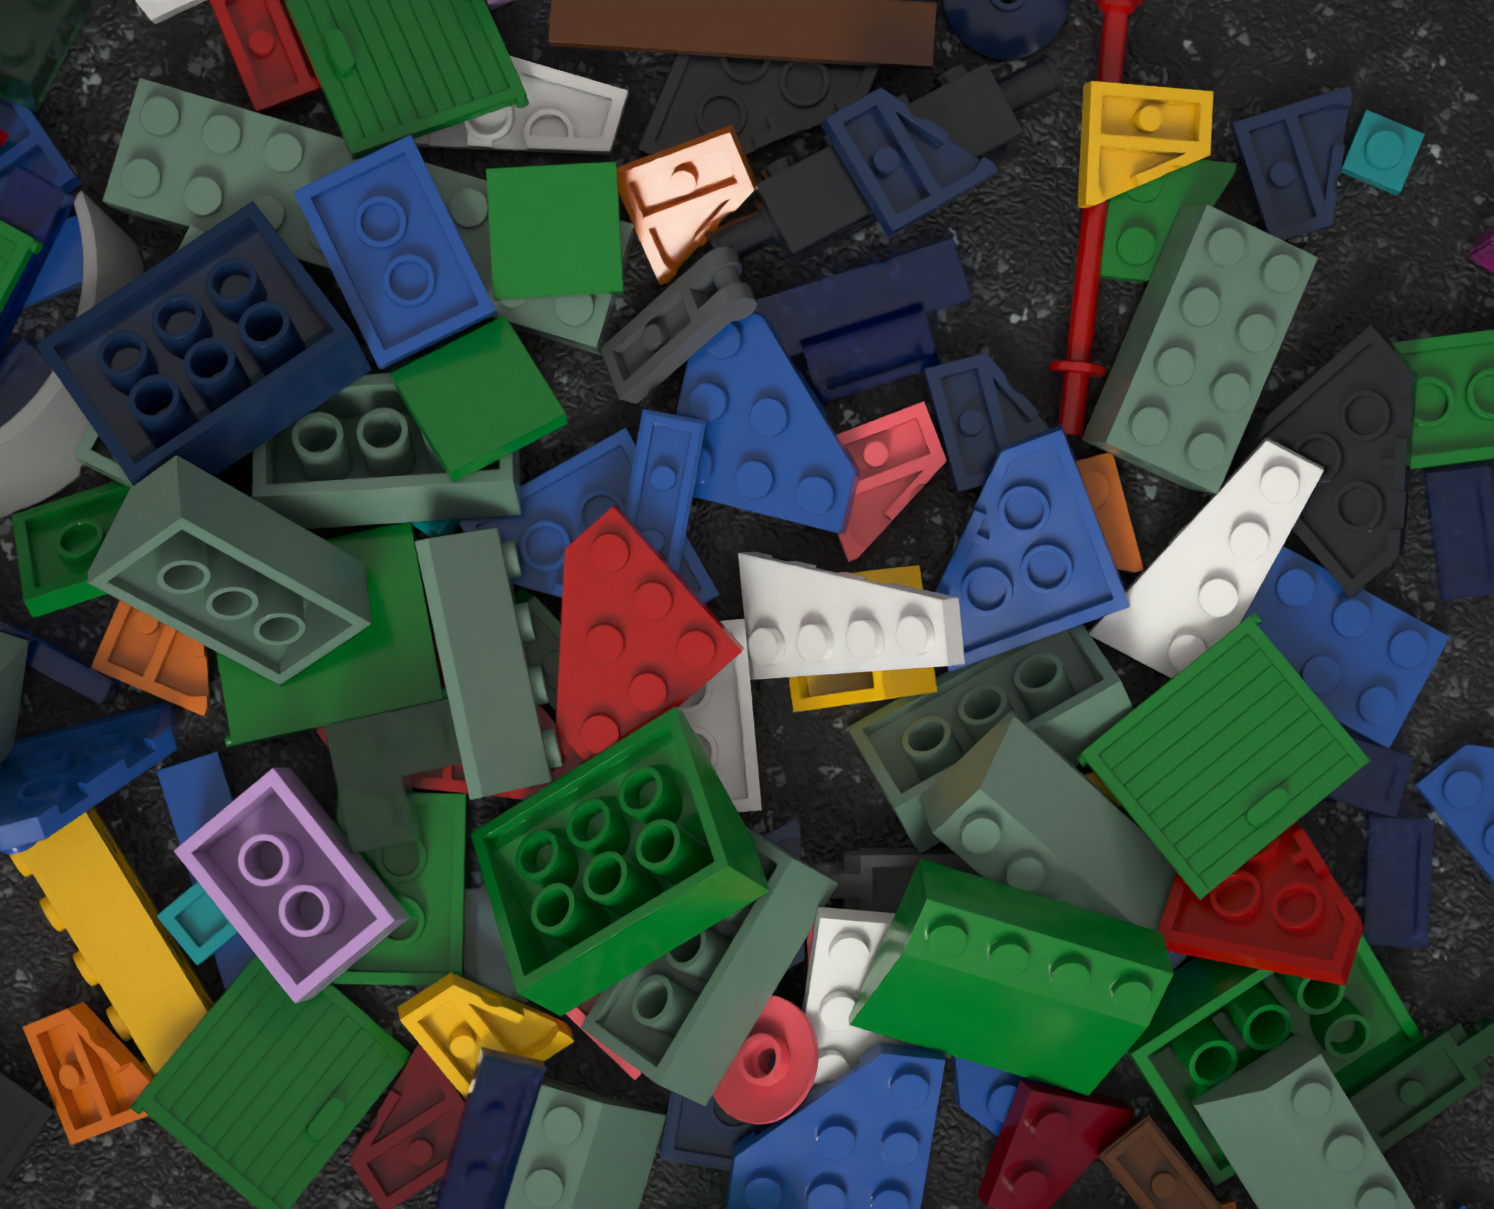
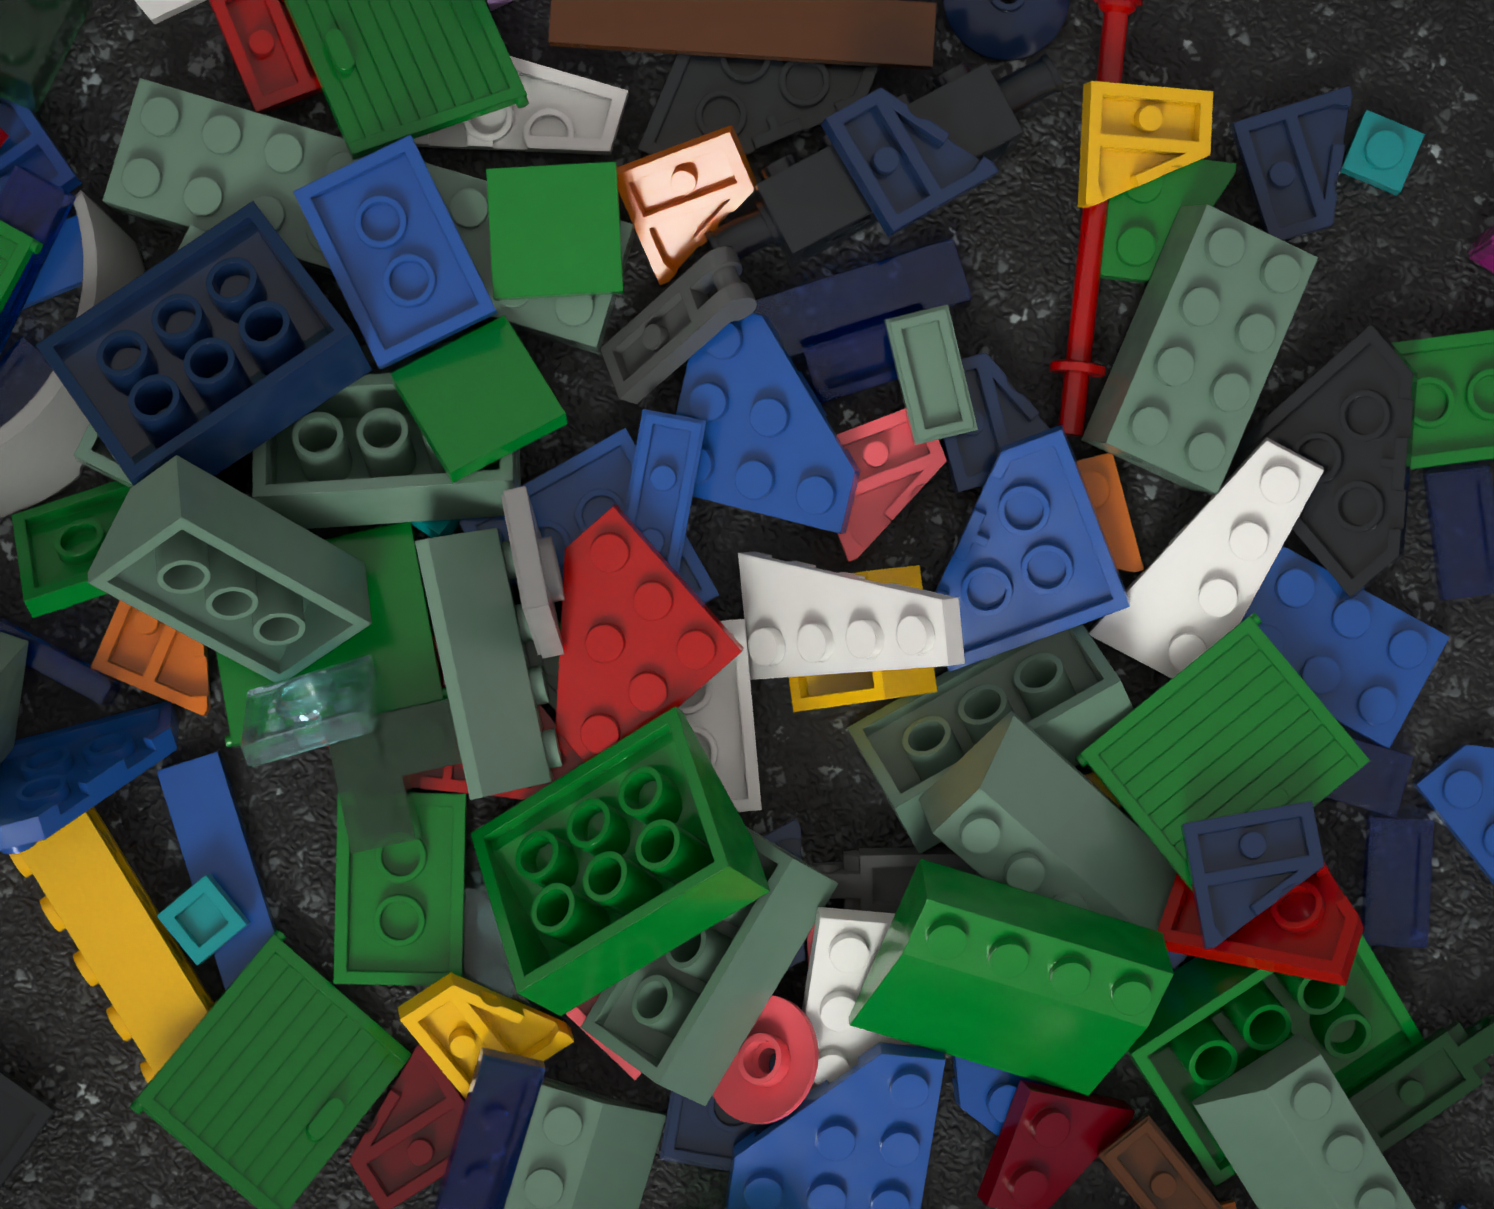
orange wing [23,1002,153,1145] -> none
lavender brick [174,767,410,1003] -> none
none -> clear light blue piece [241,655,377,767]
none -> light grey piece [501,486,565,659]
none -> sand green tile [884,304,978,445]
none -> dark blue wing [1181,801,1325,949]

